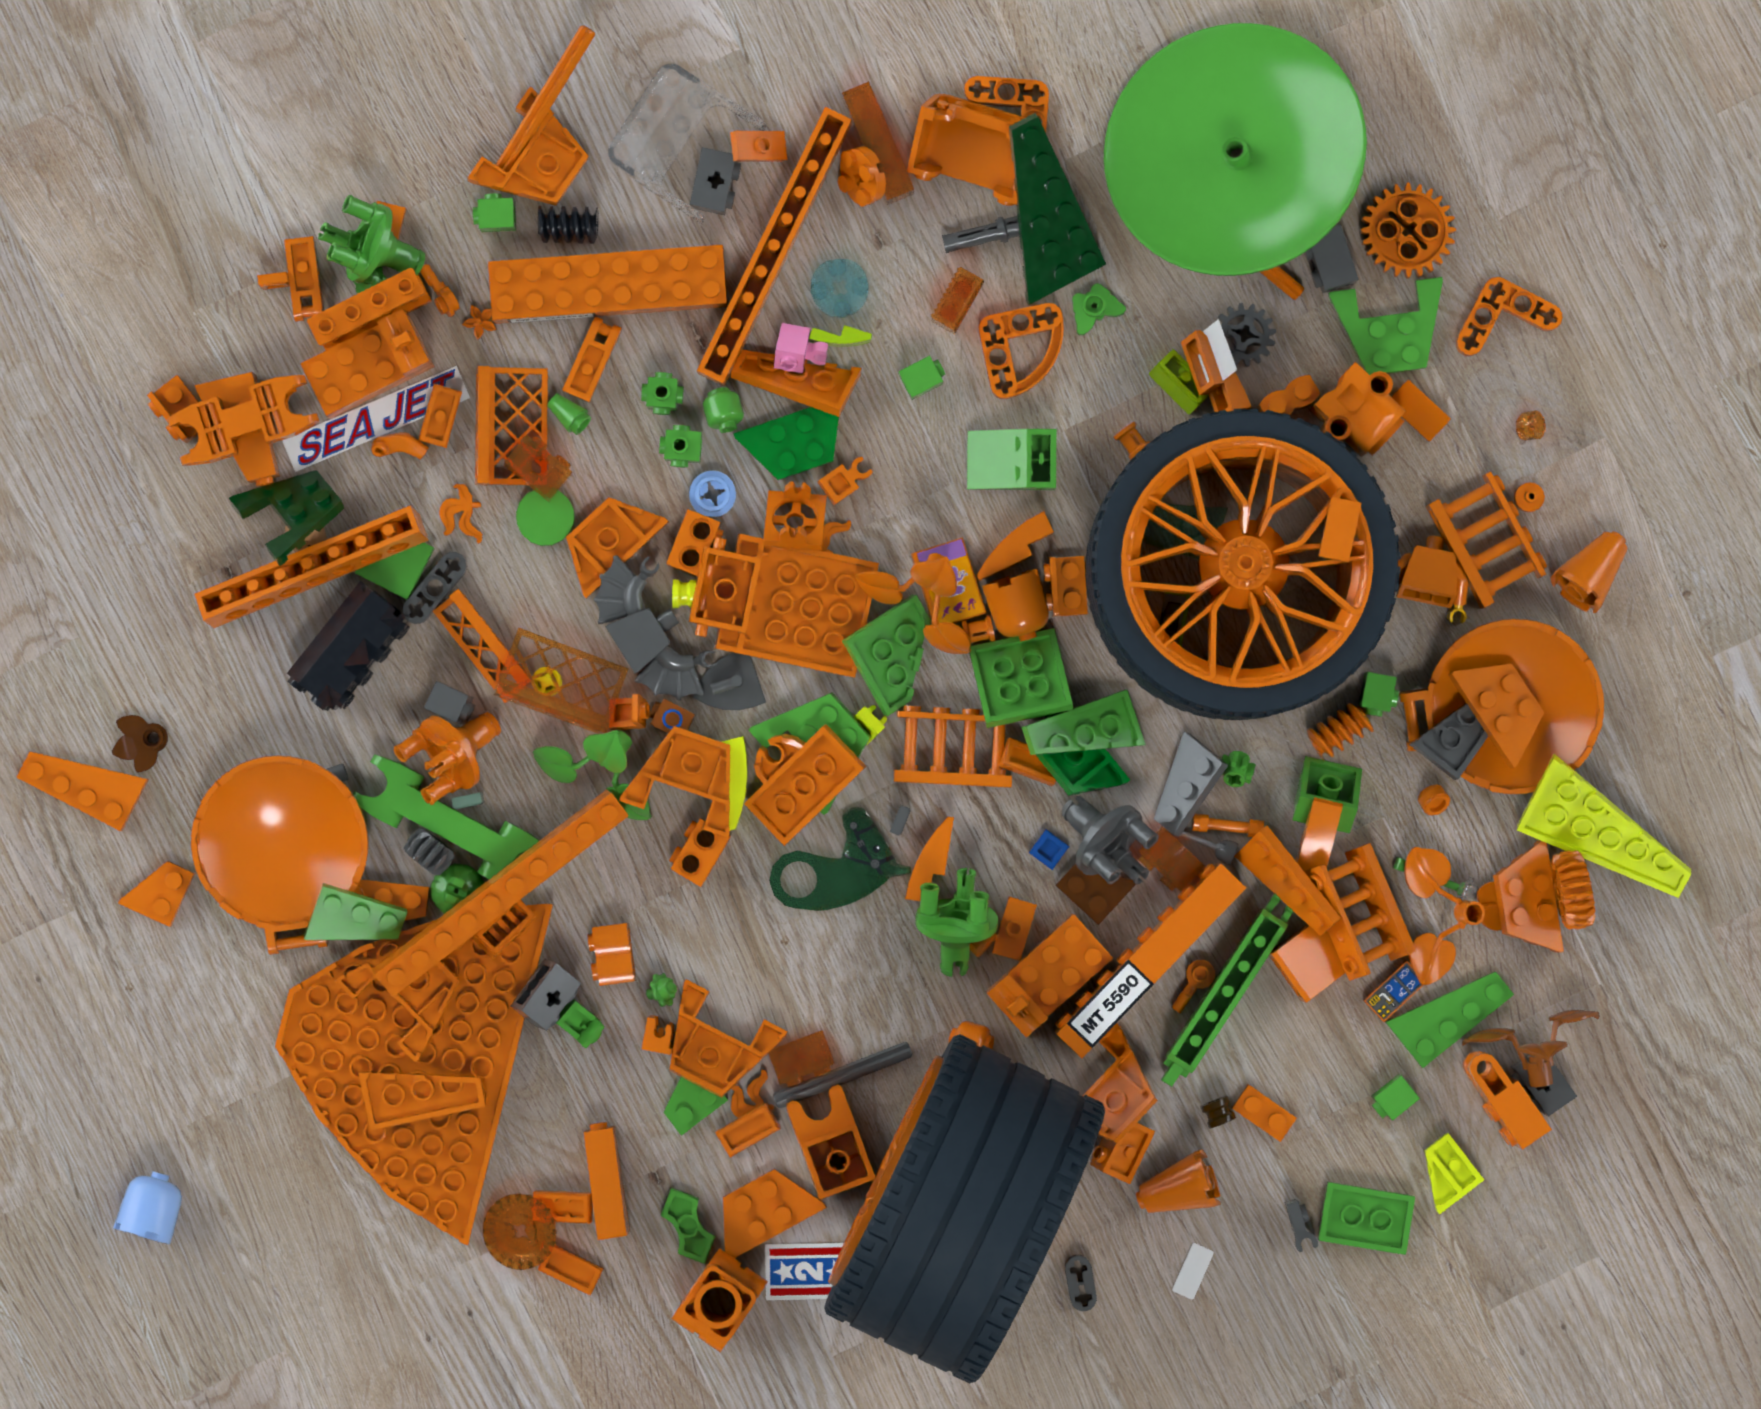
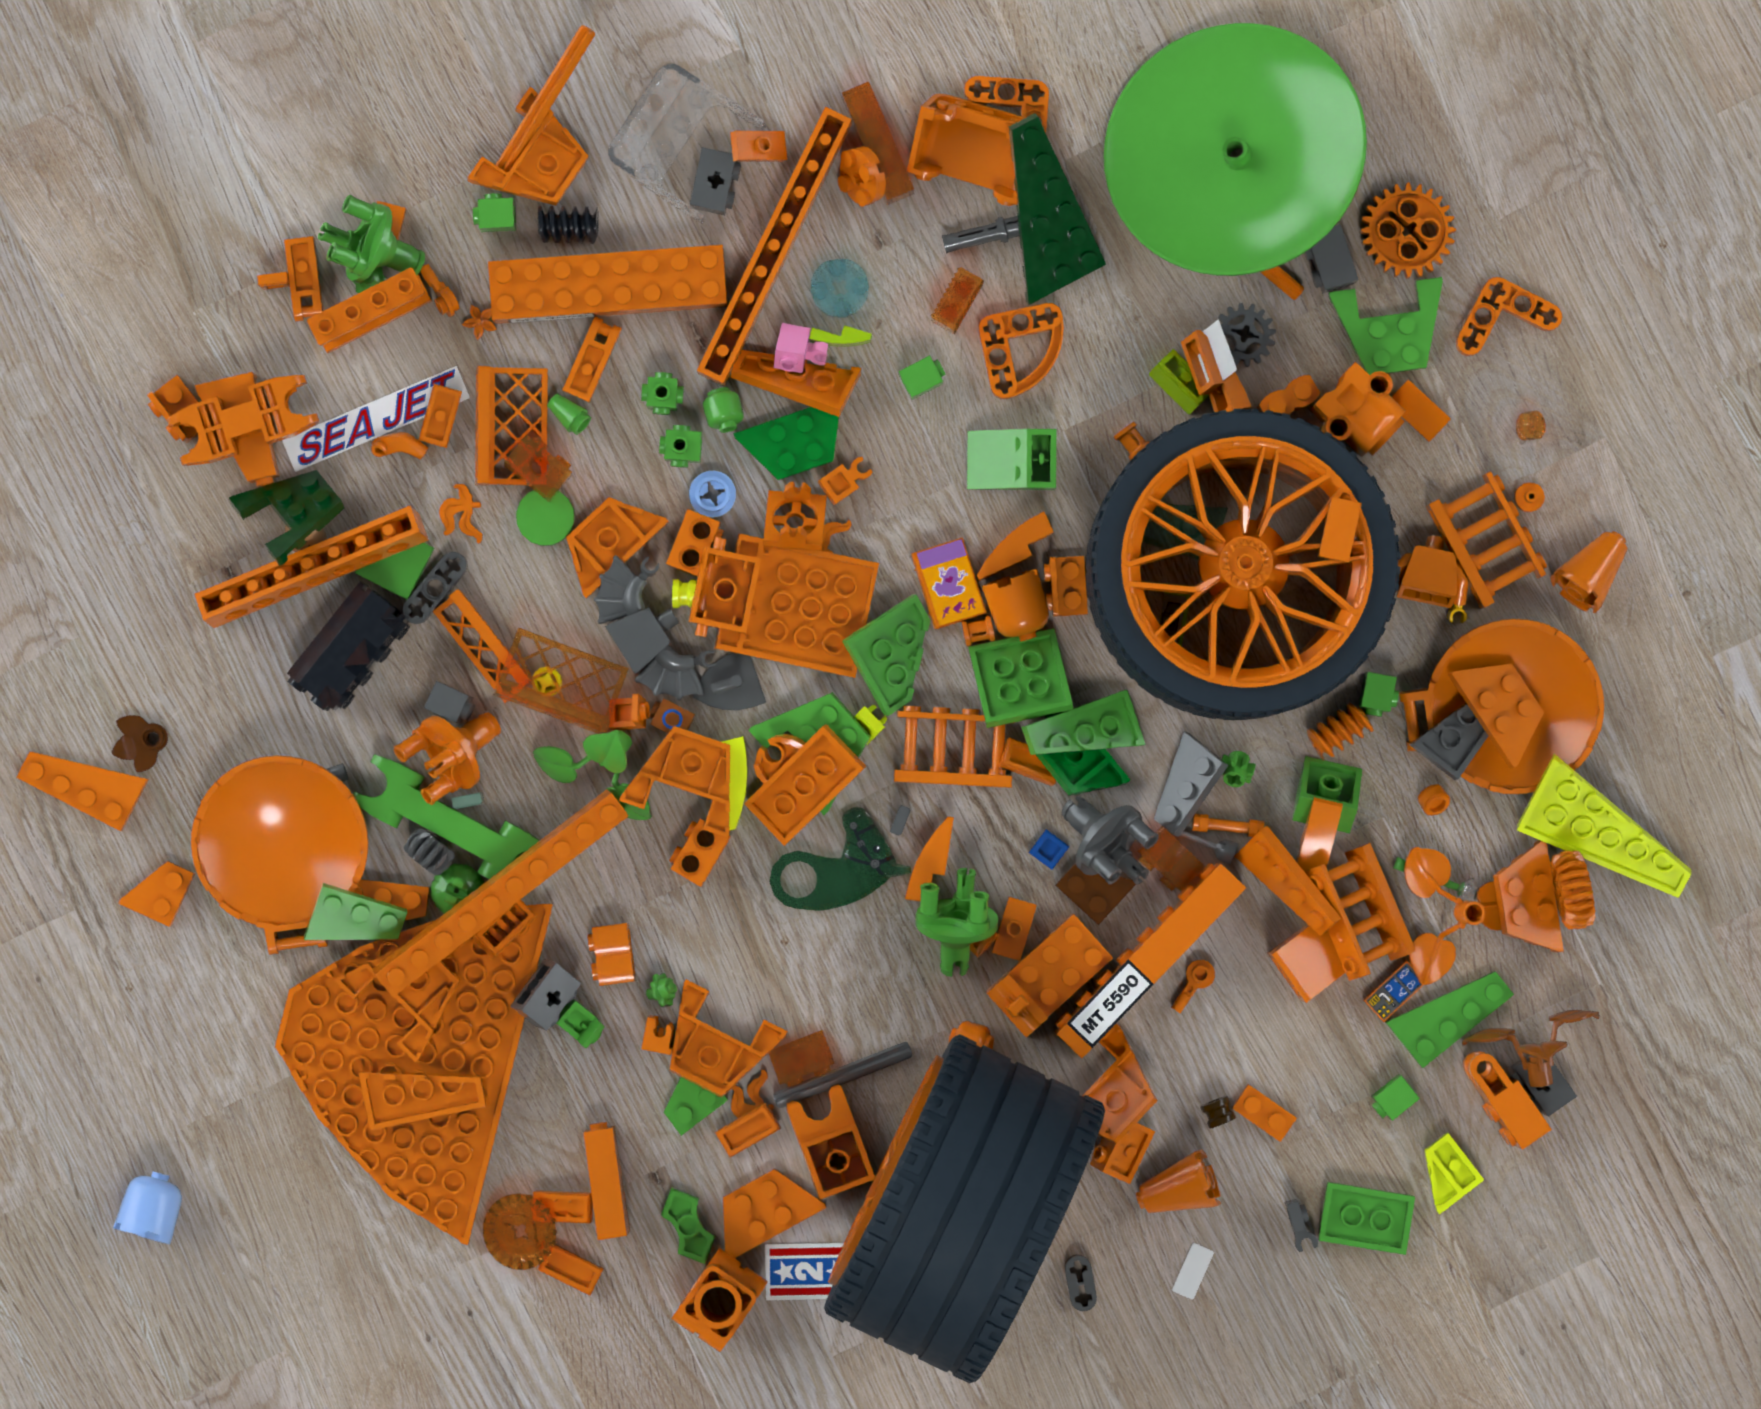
orange hinge [300,308,435,419] -> none
orange plant [855,553,971,654] -> none
bright green animal [1072,283,1126,336] -> none
bright green hinge [1161,894,1293,1087] -> none

